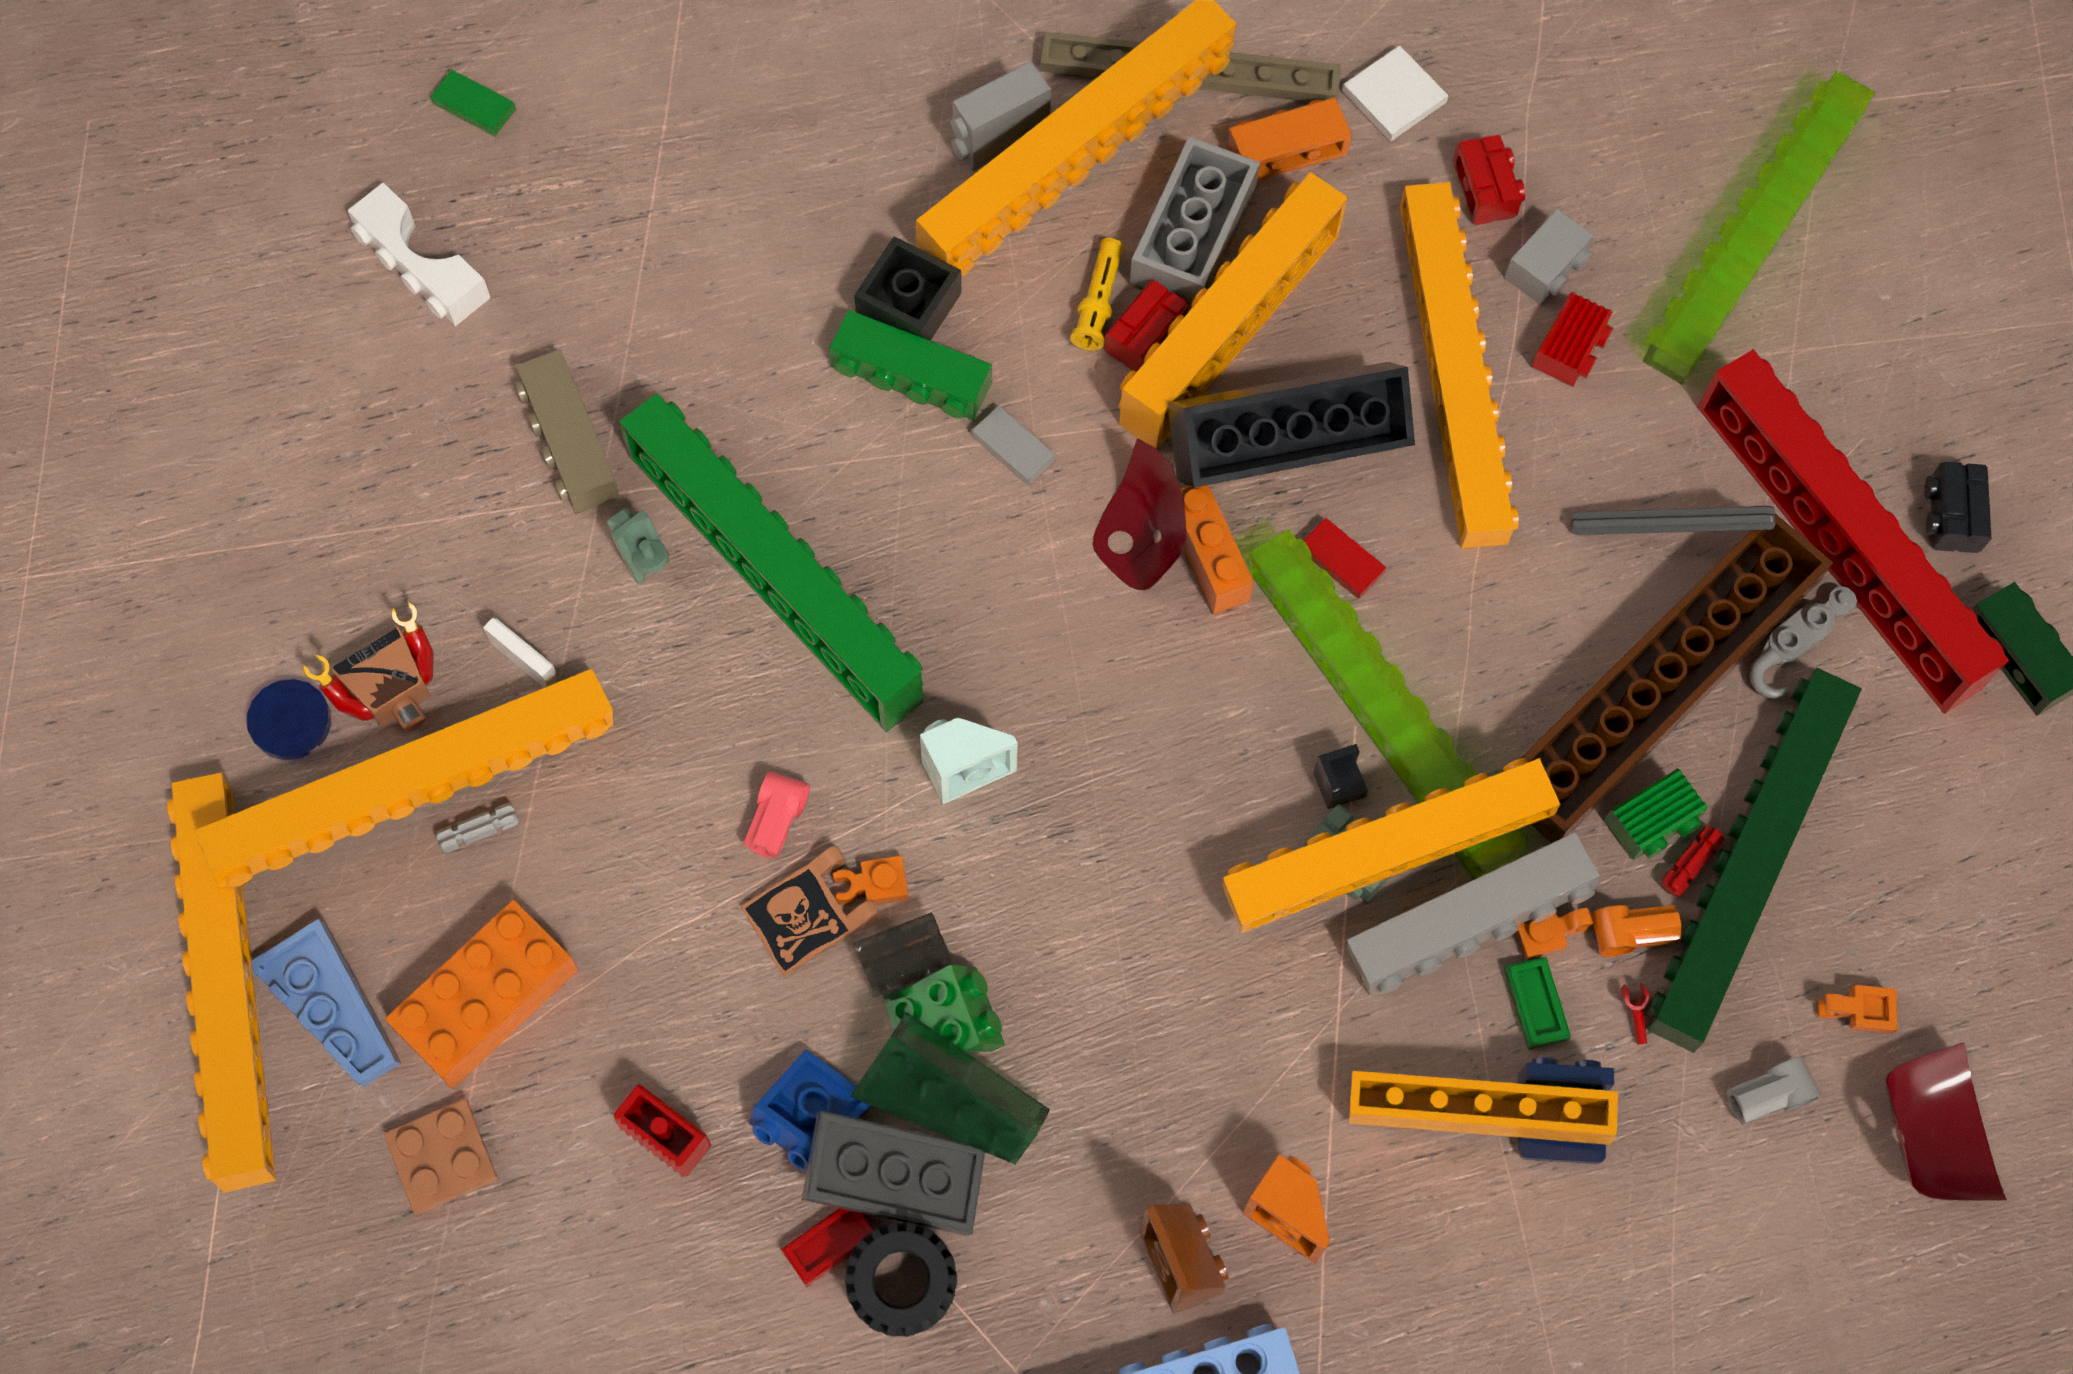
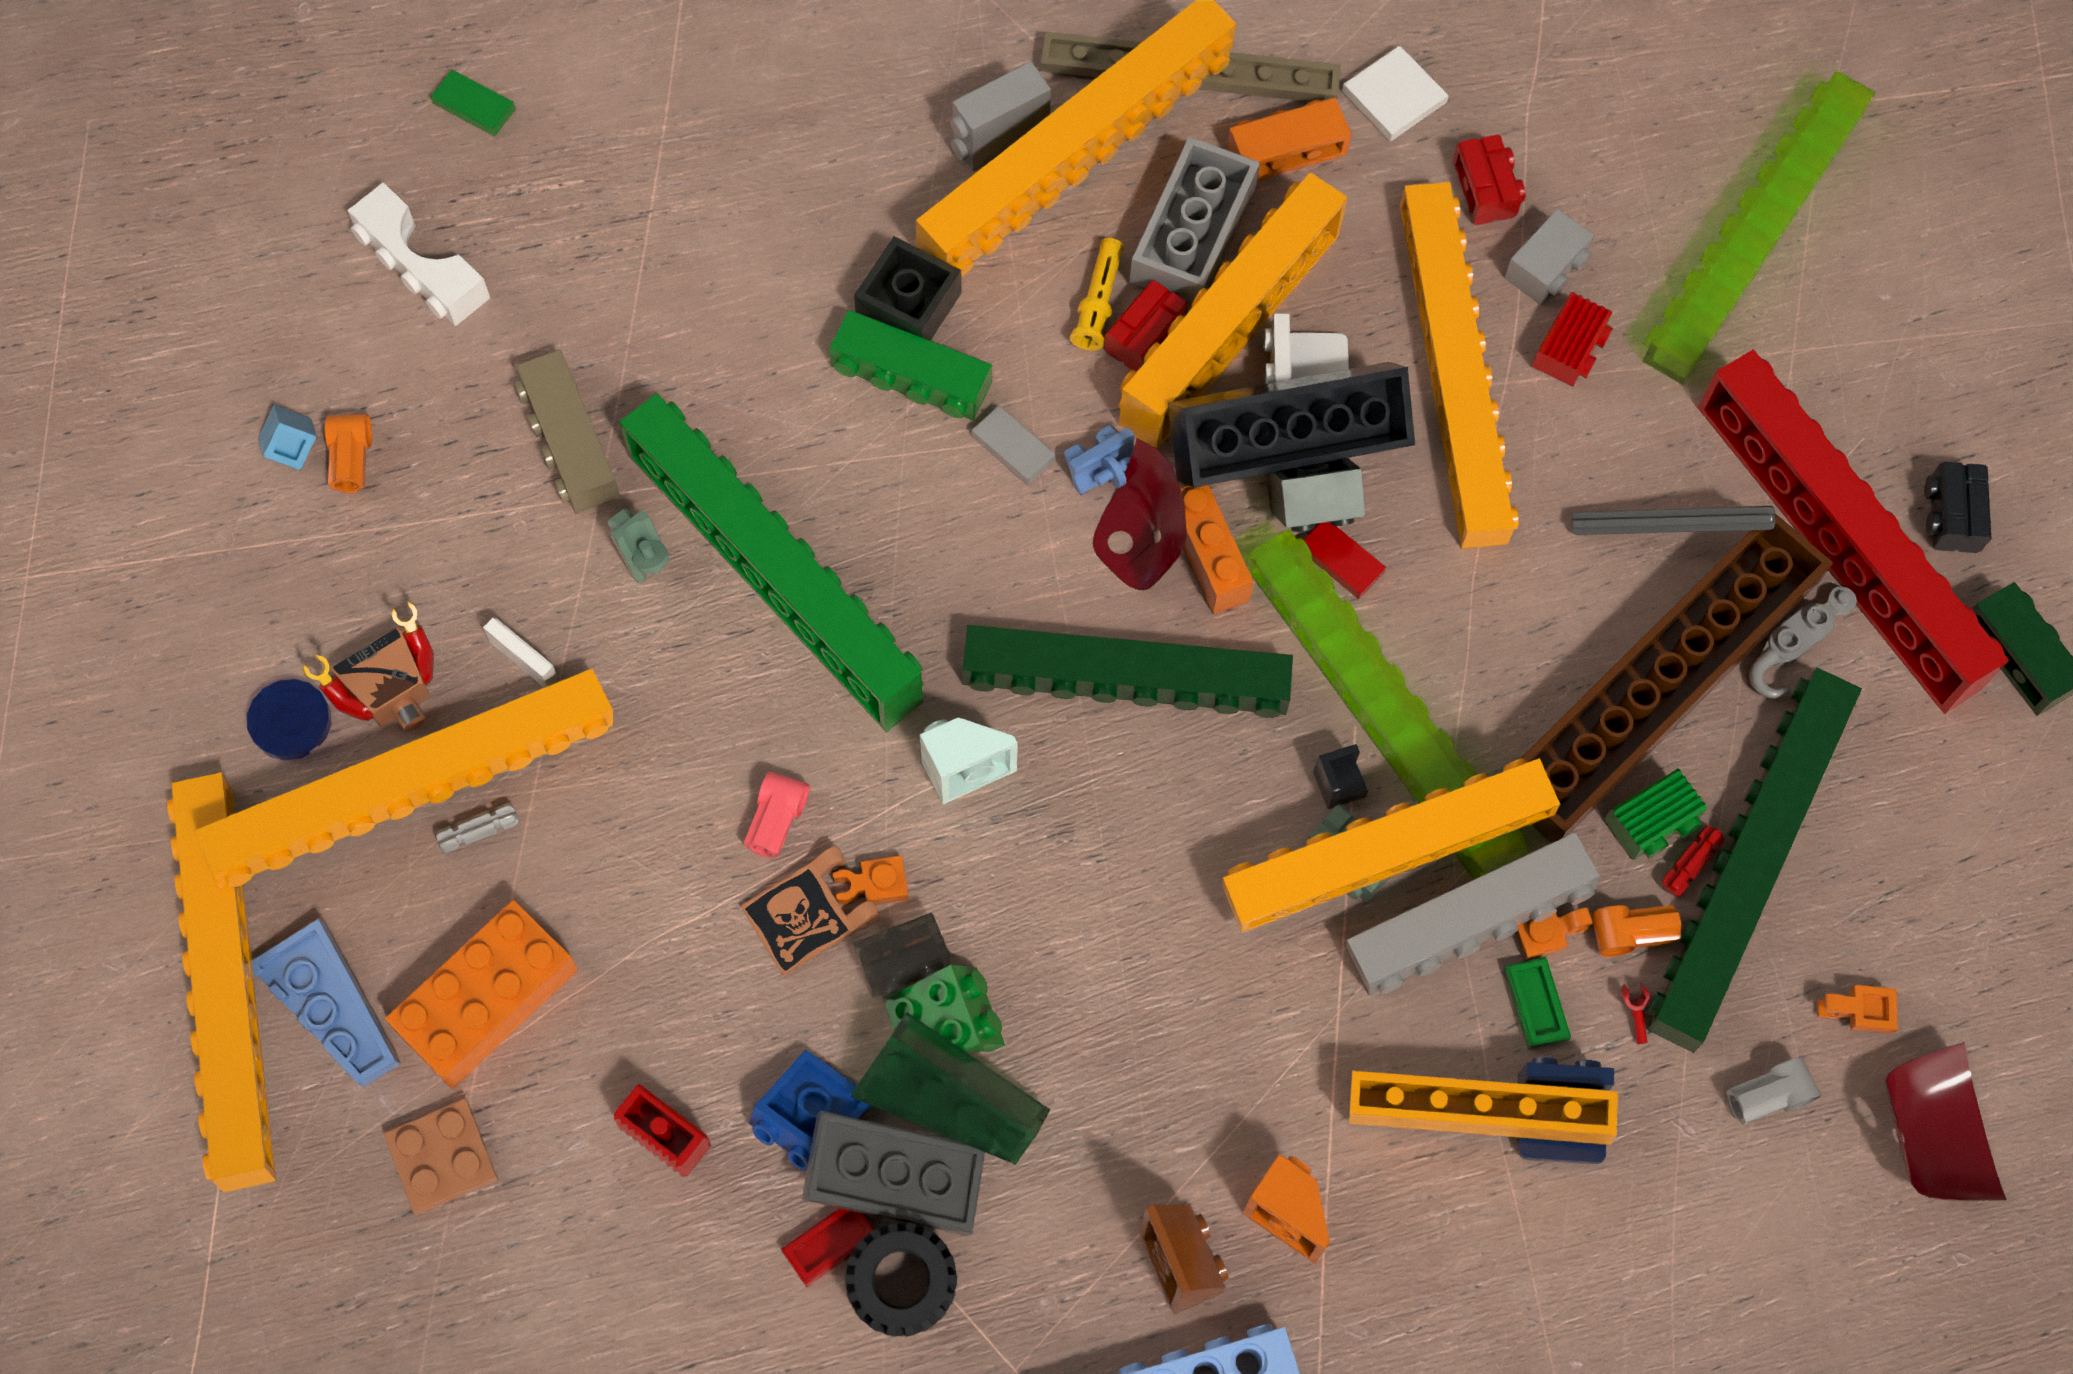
none -> dark azure panel [258,405,317,470]
none -> orange piece [325,414,372,493]
none -> dark green brick [962,625,1293,718]
none -> medium blue hips [1064,425,1135,495]
none -> white bracket [1263,314,1349,384]
none -> brick [1267,458,1366,532]

